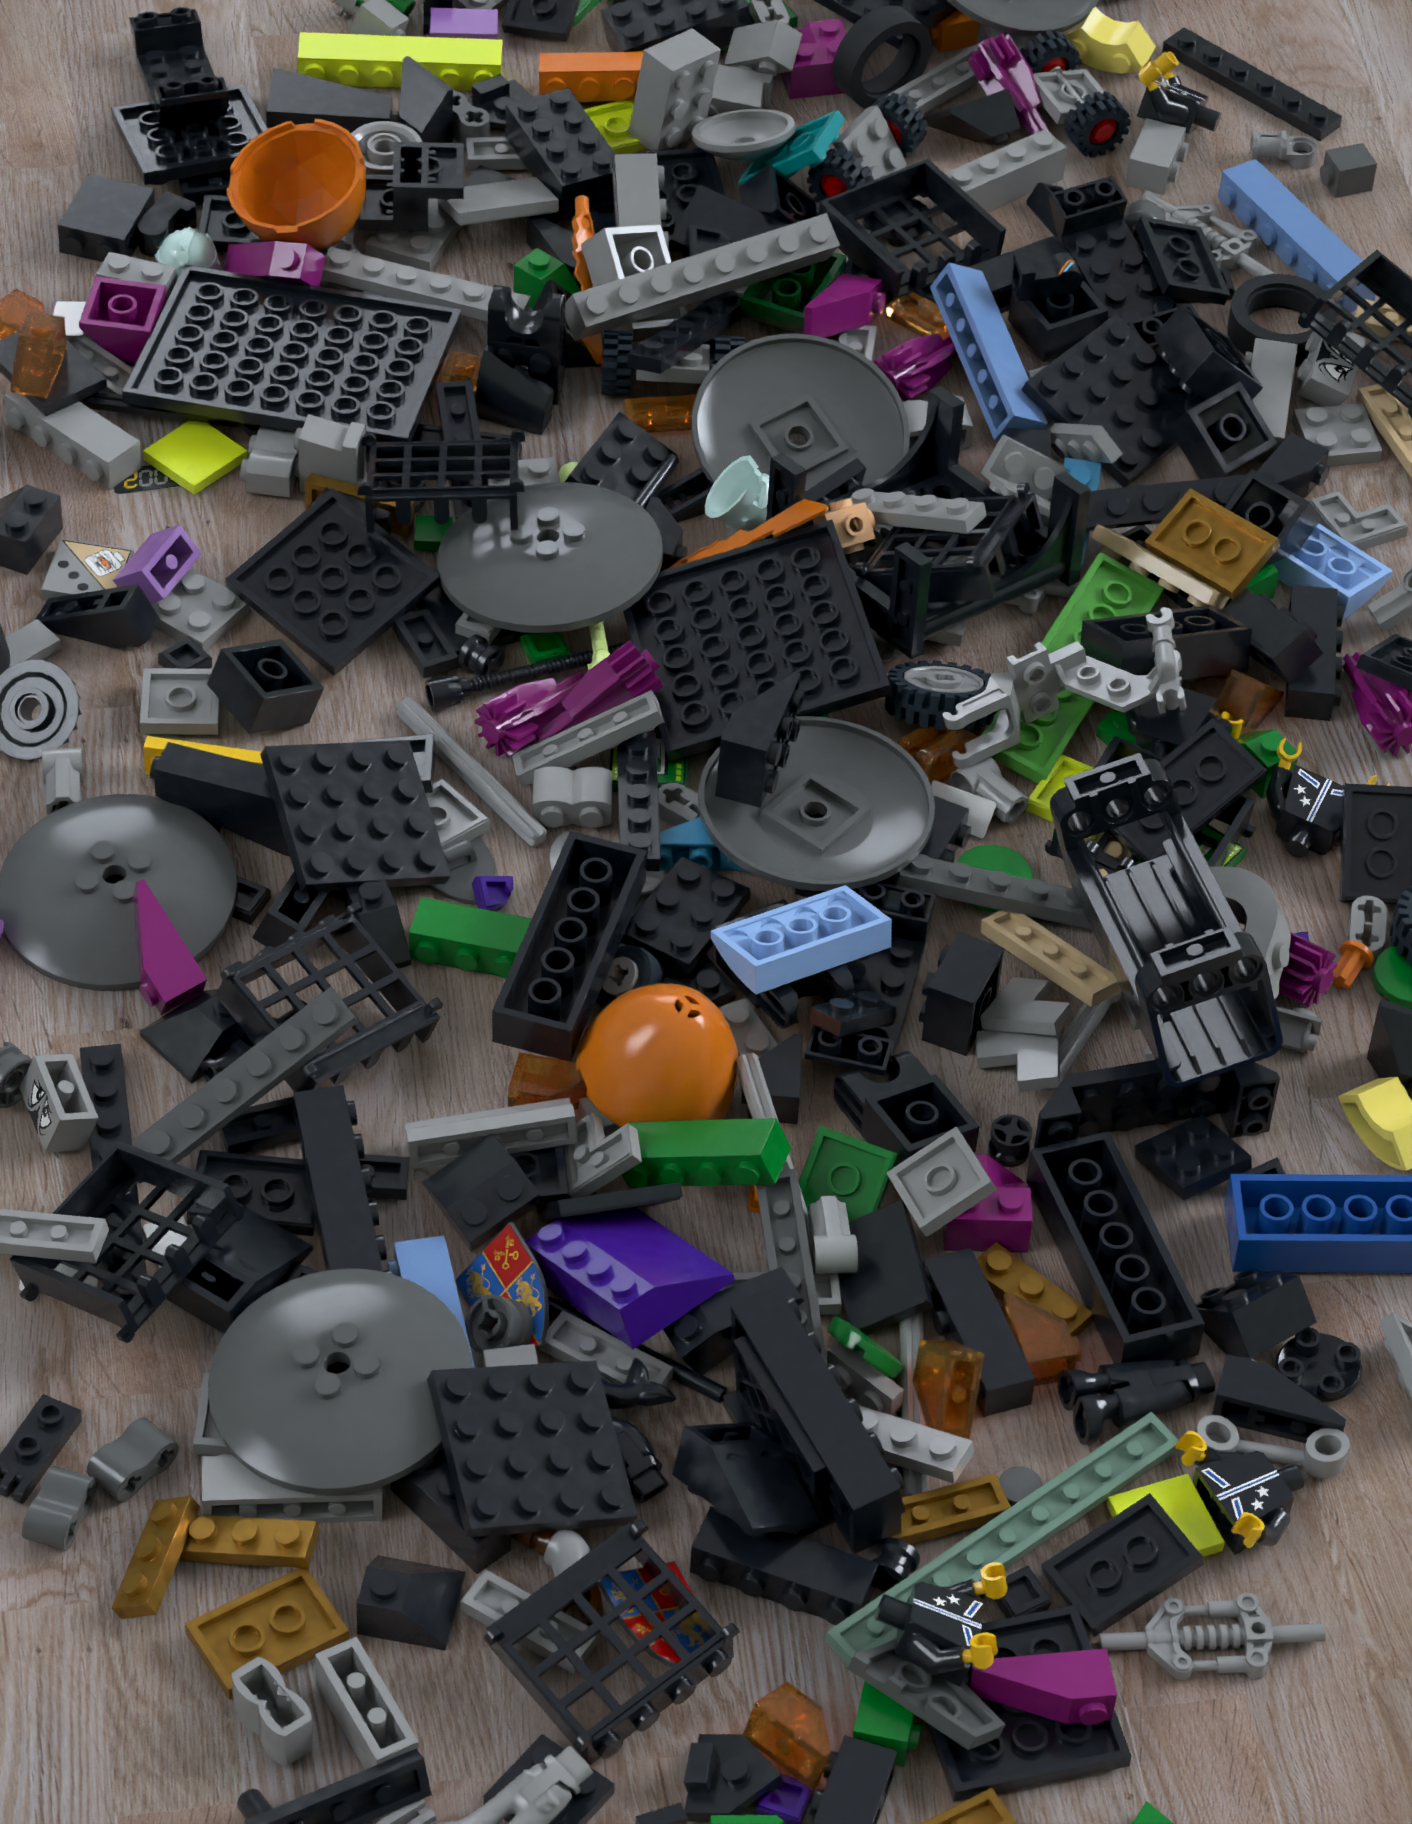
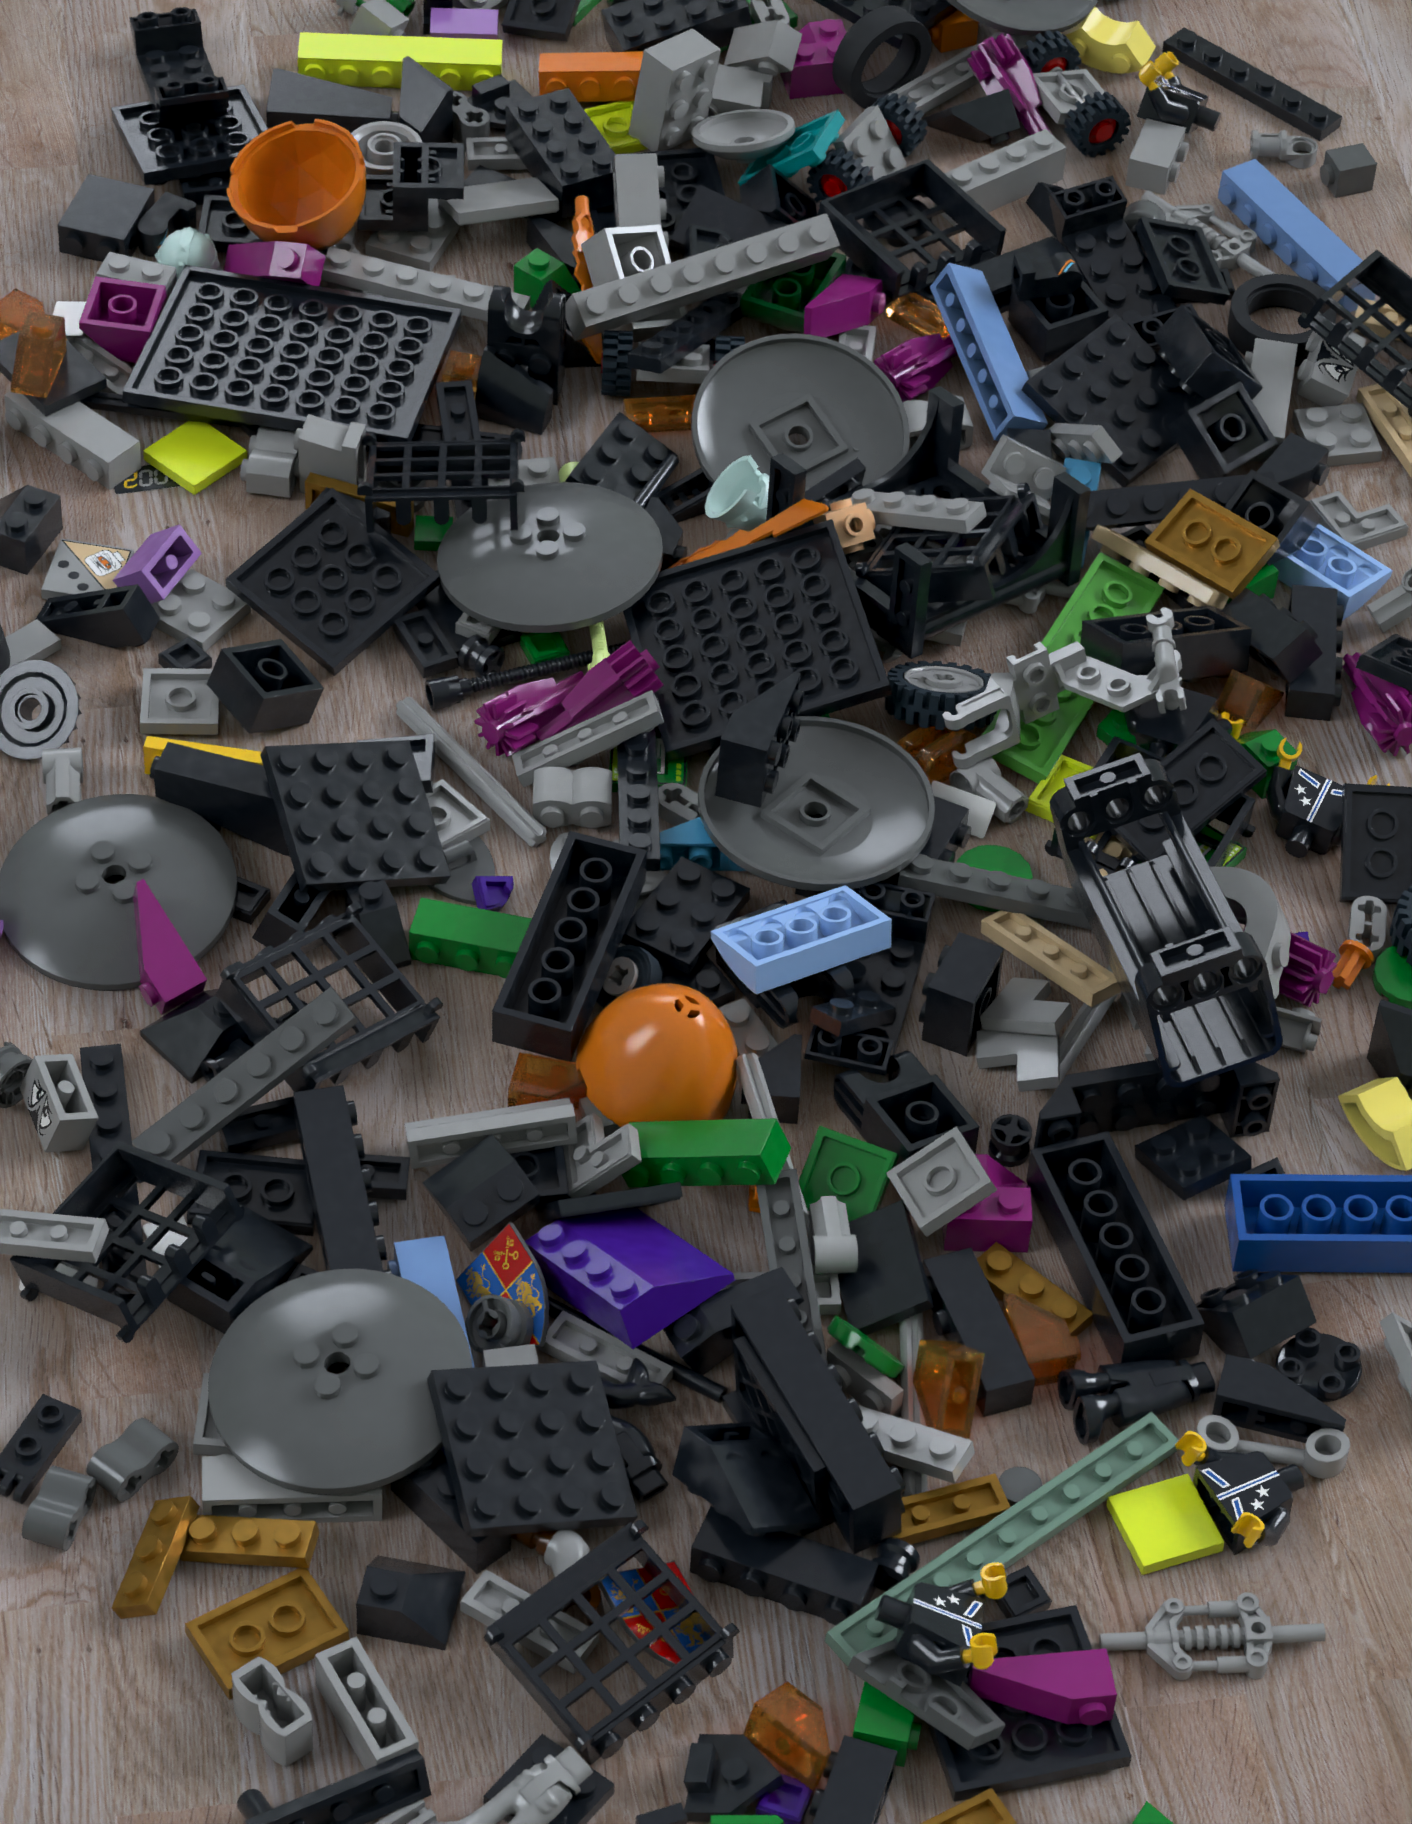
black plate [1041,1493,1204,1637] -> none

